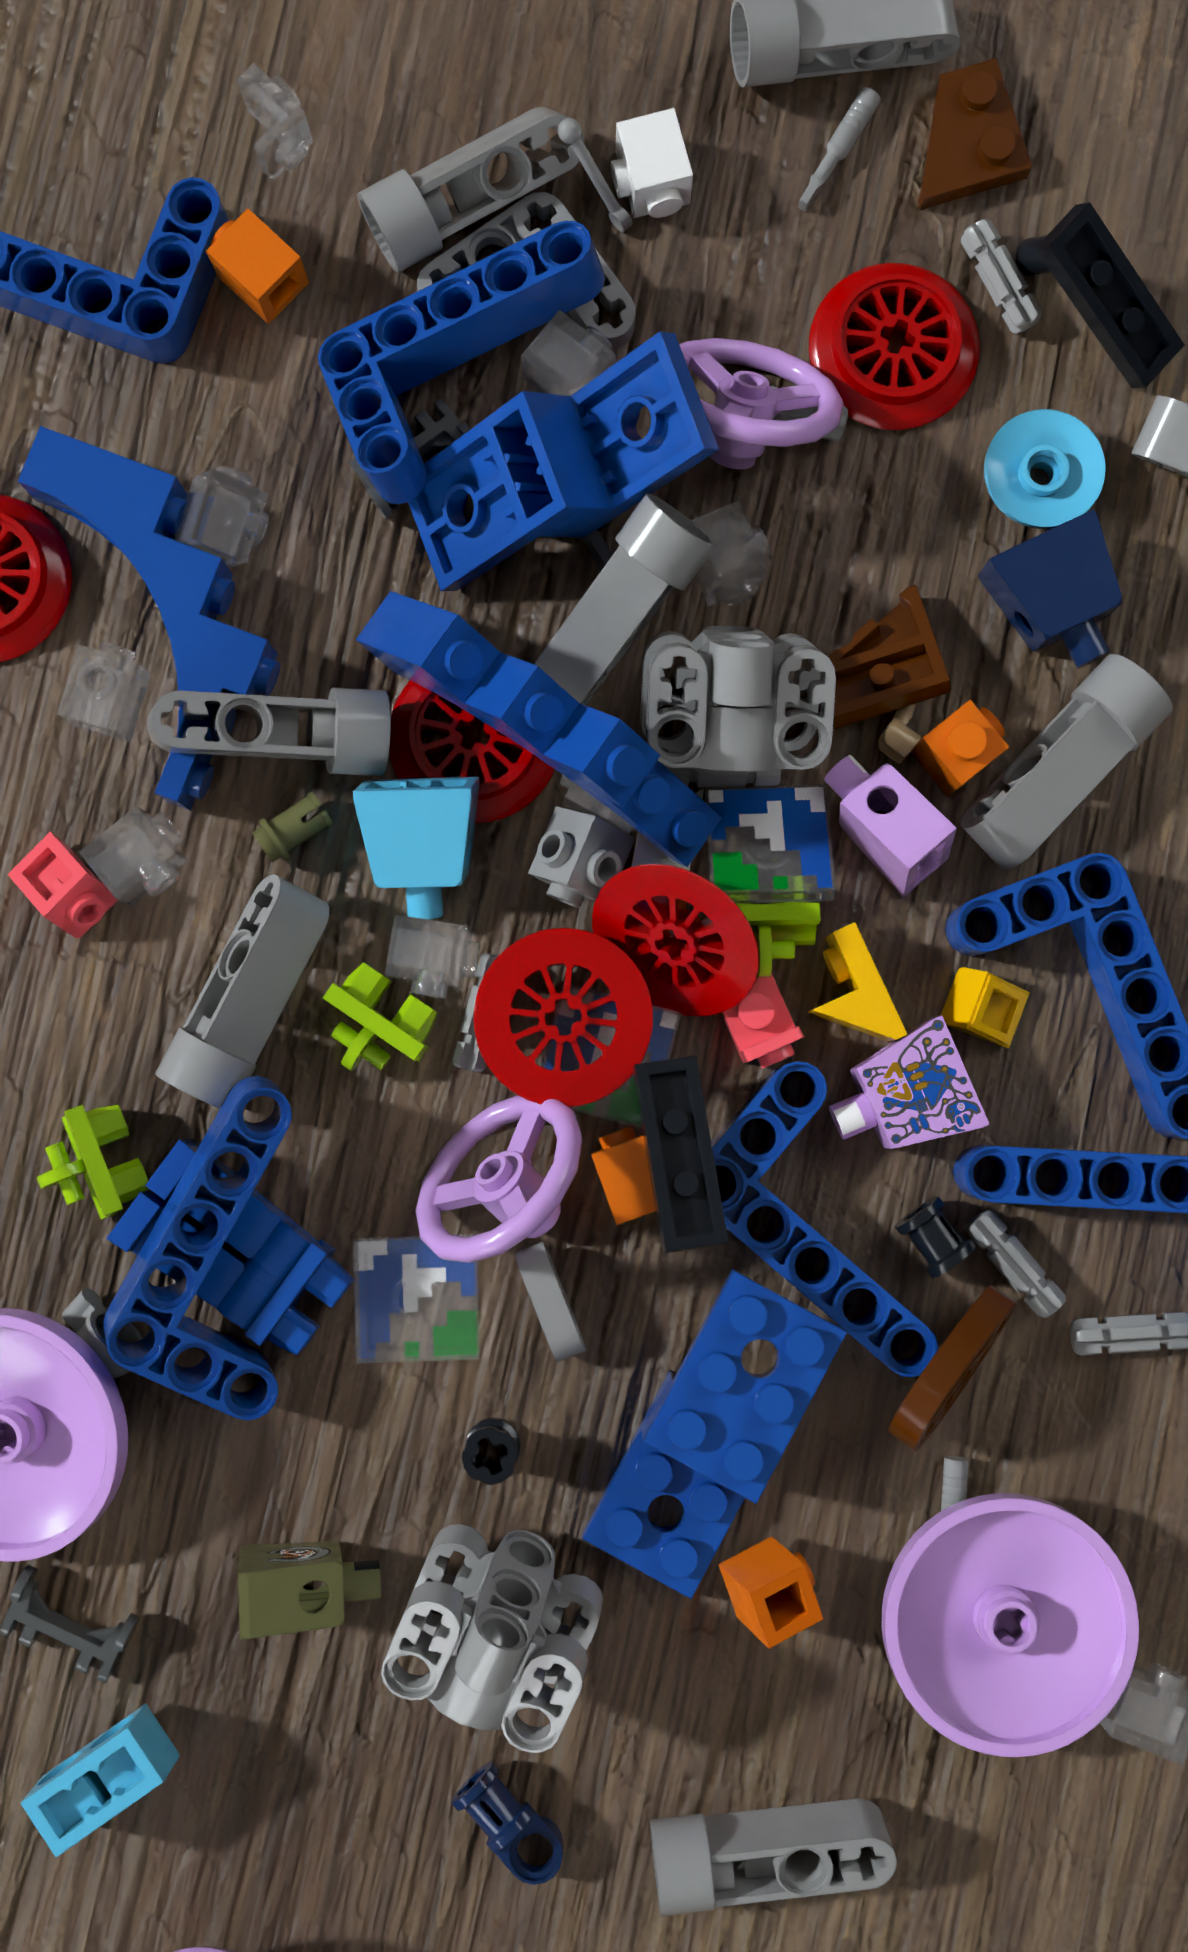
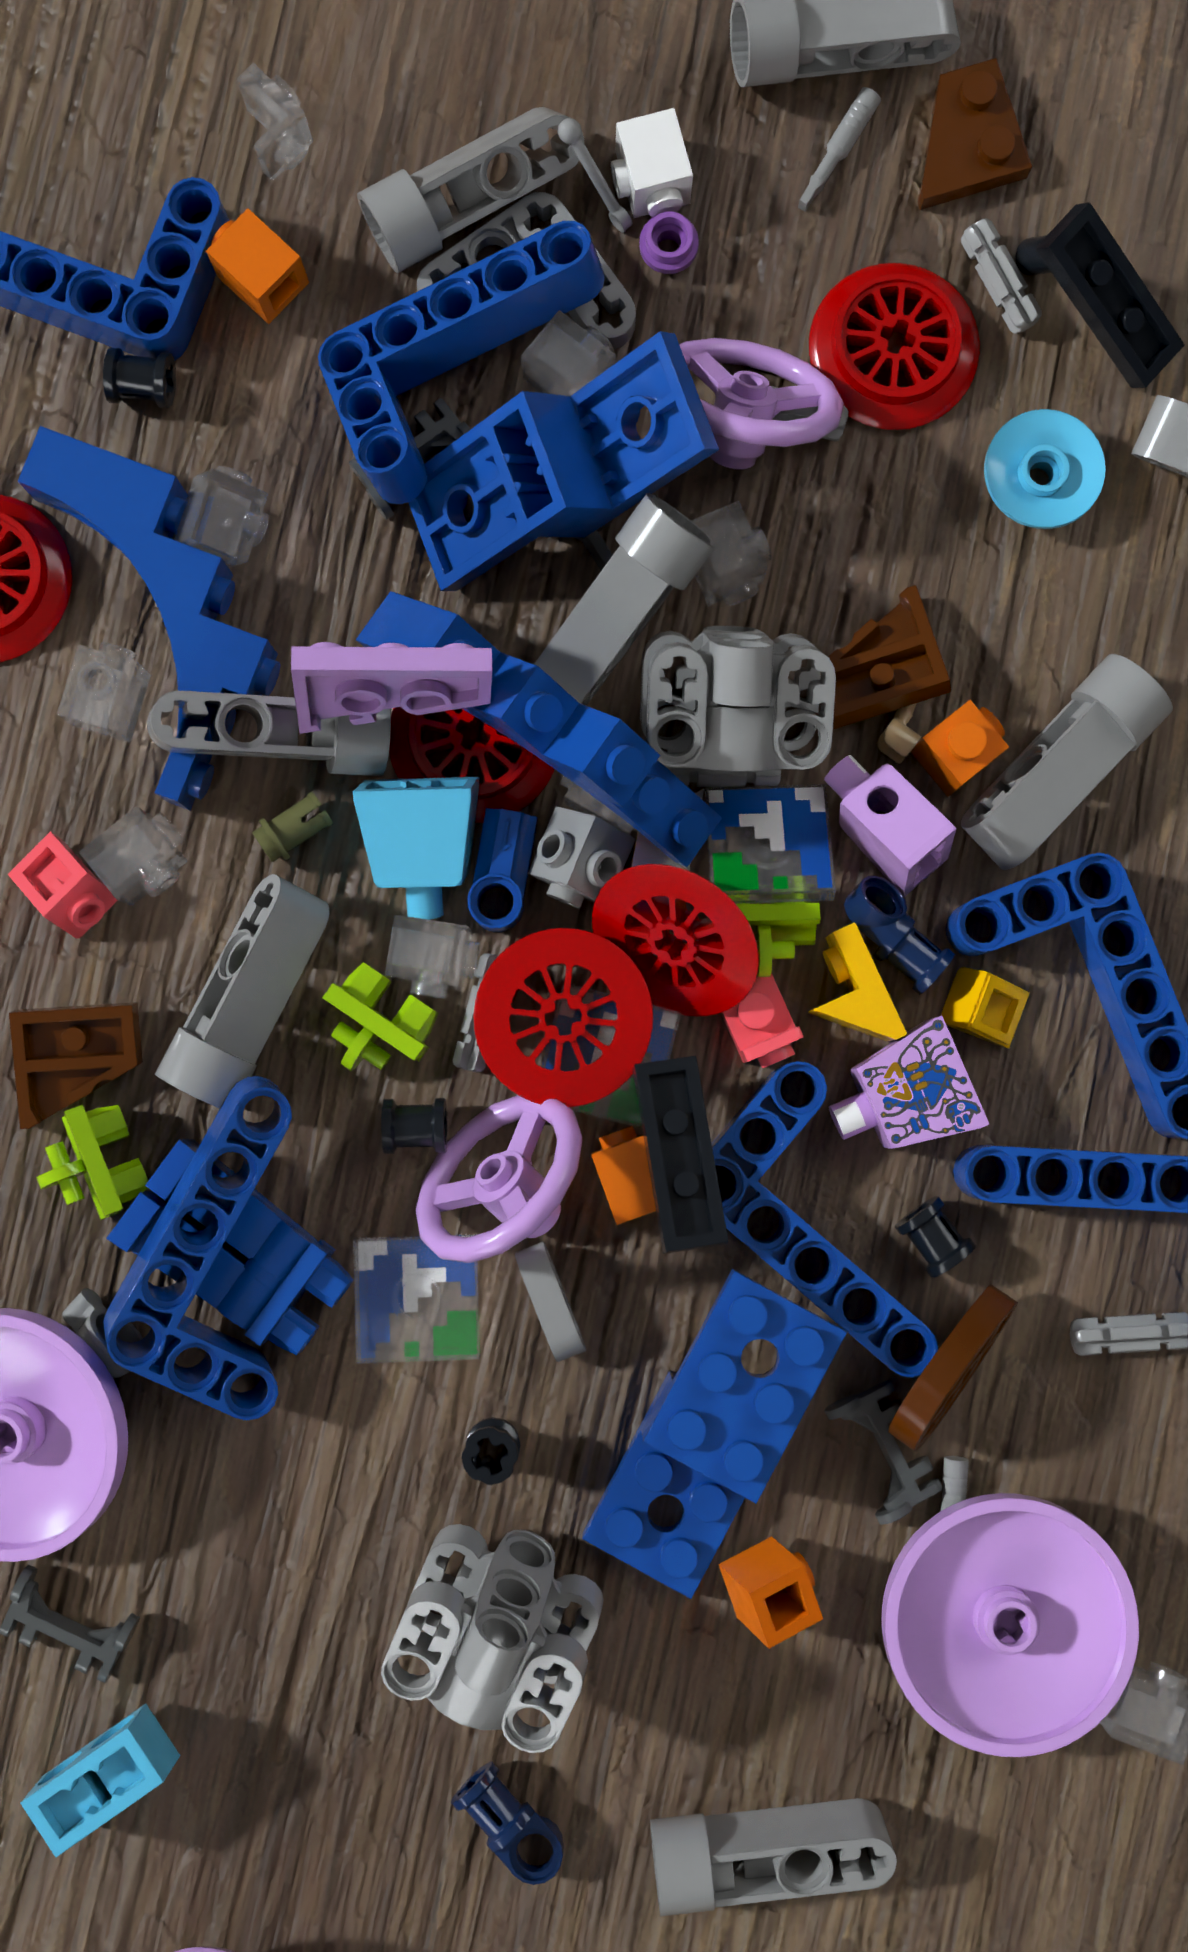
olive torso [238,1541,381,1640] -> none
light grey axle [966,1210,1066,1318] -> none
dark blue torso [978,509,1122,669] -> none
none -> reddish brown wing [9,1002,143,1129]
none -> black bush [103,348,176,408]
none -> lavender wing [291,642,492,734]
none -> black bush [381,1098,448,1154]
none -> blue piece [467,808,538,932]
none -> medium lavender plate [639,211,699,274]
none -> dark grey piece [824,1380,943,1525]
none -> dark blue connector [844,876,955,995]

